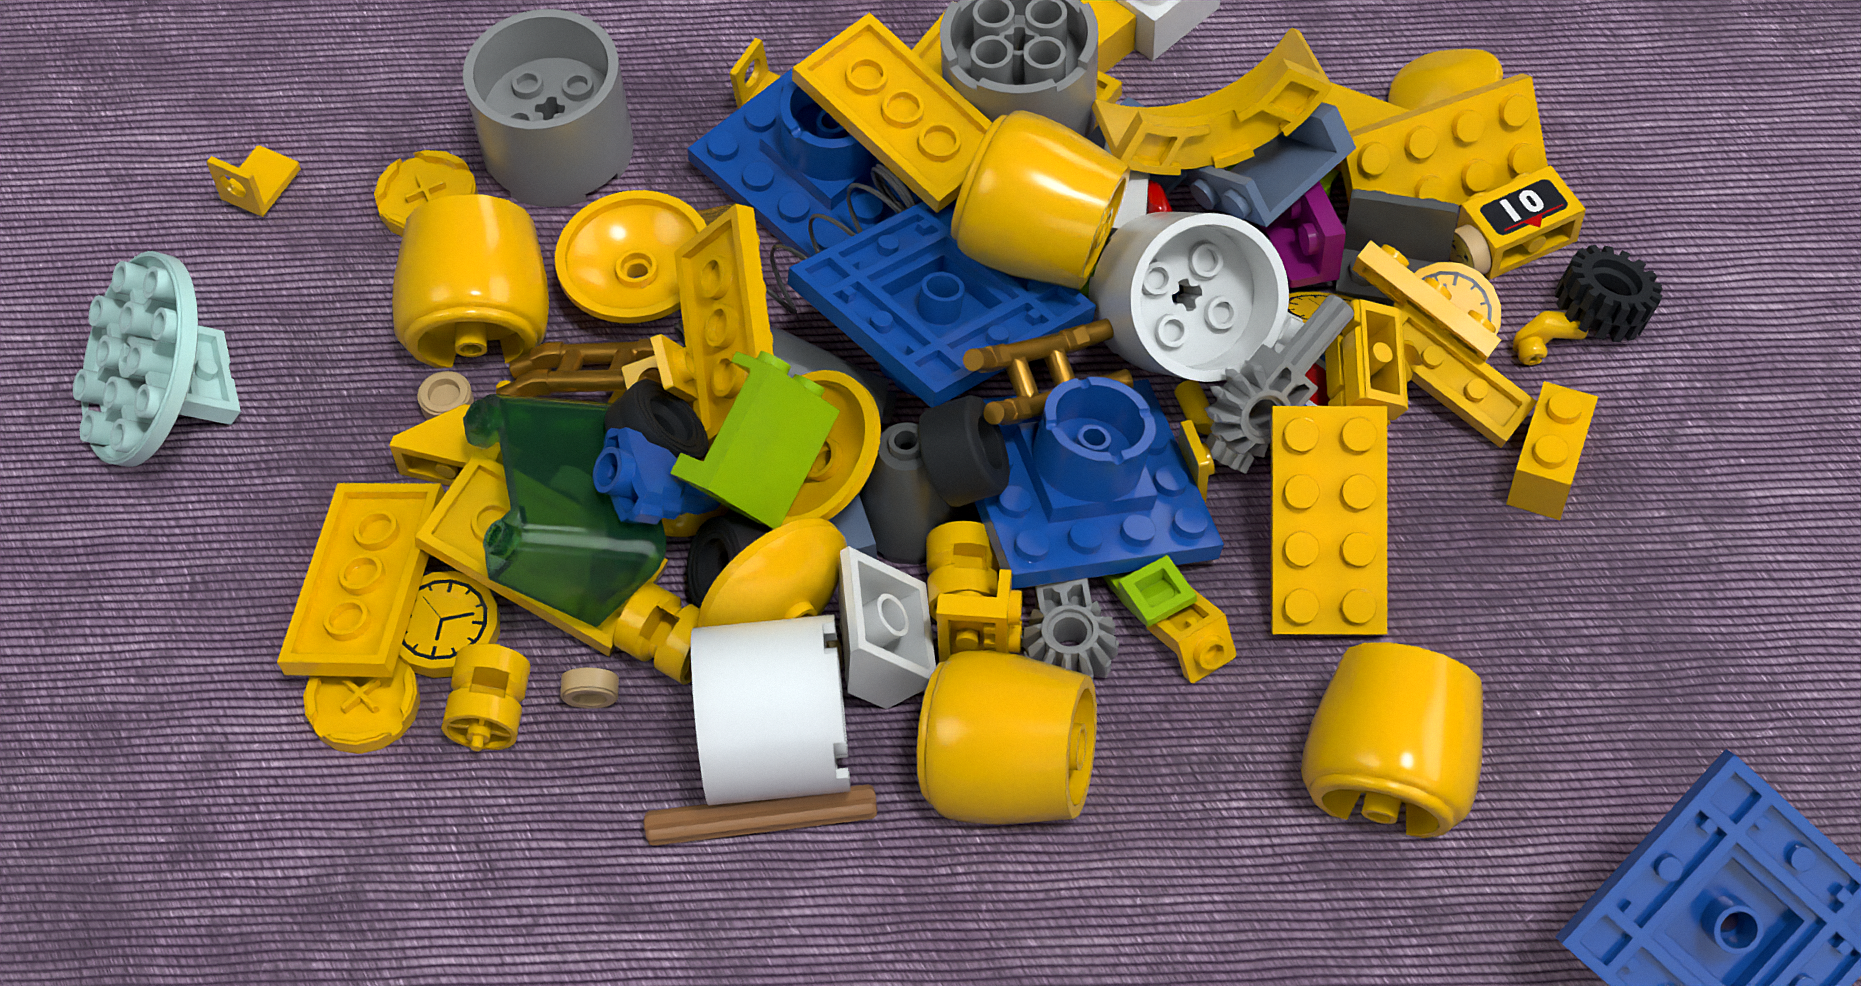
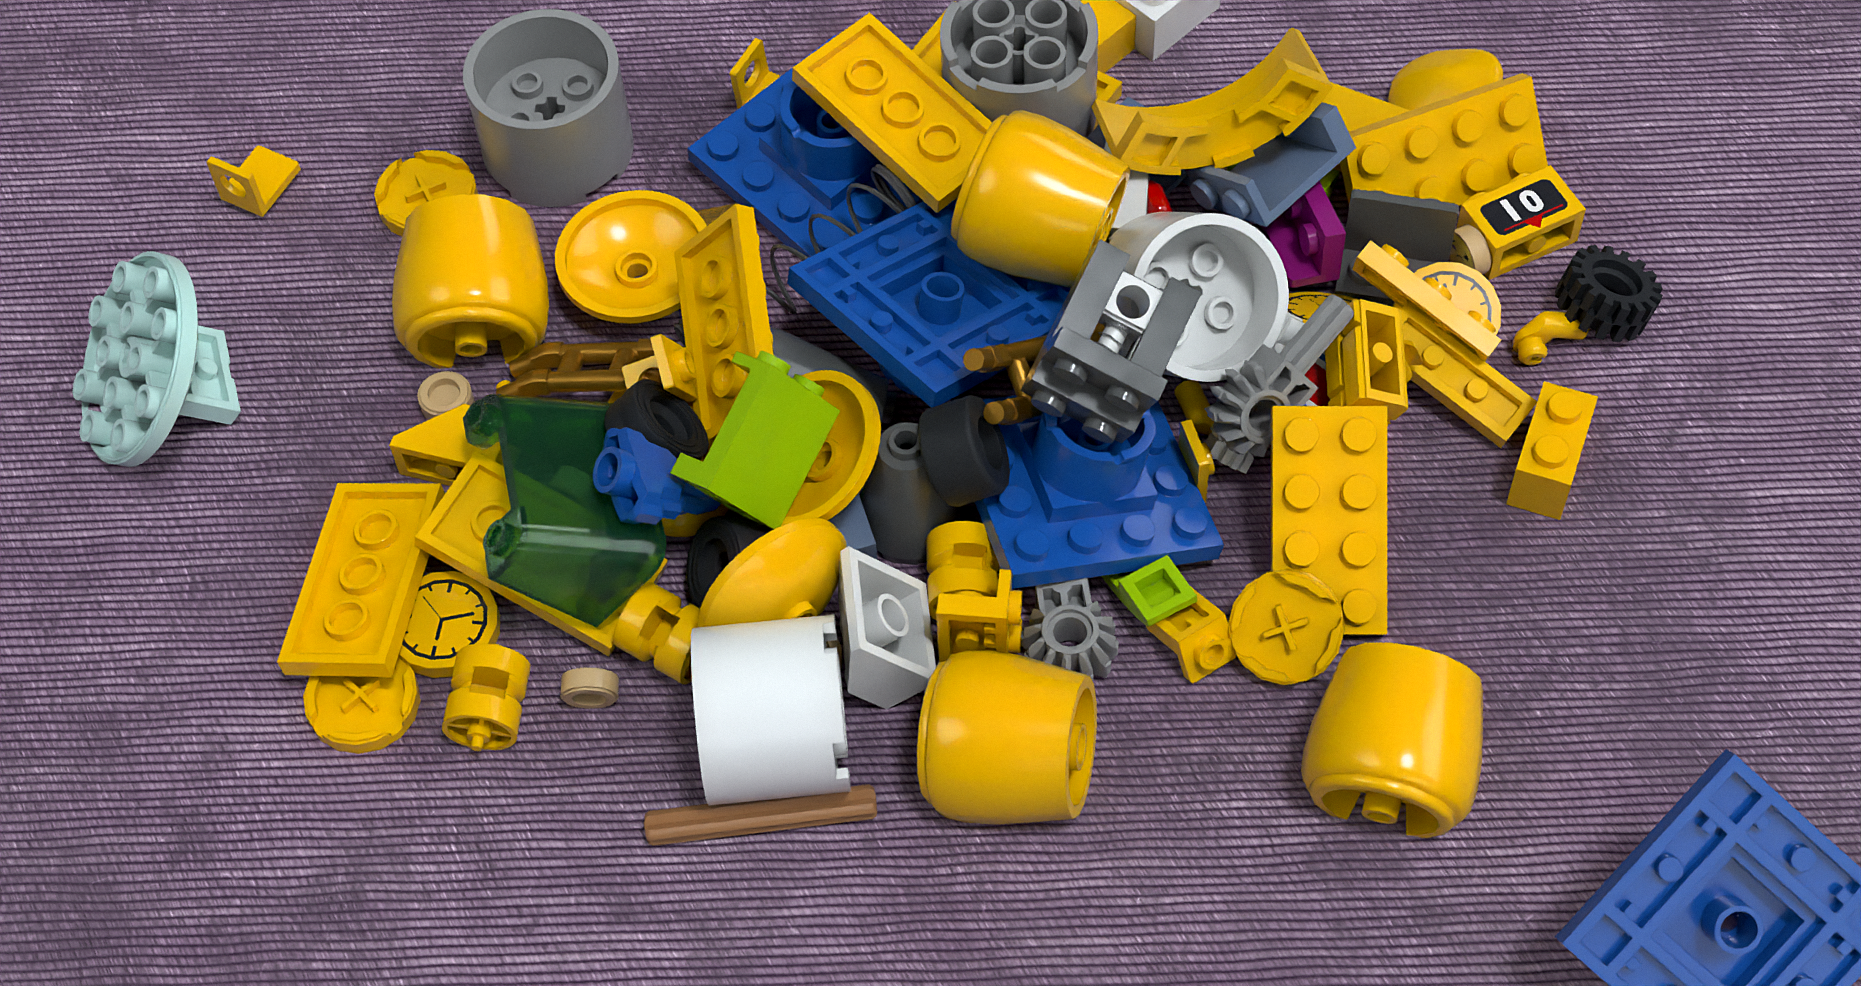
none -> dark grey brick [1020,239,1202,444]
none -> yellow tile [1228,569,1345,685]

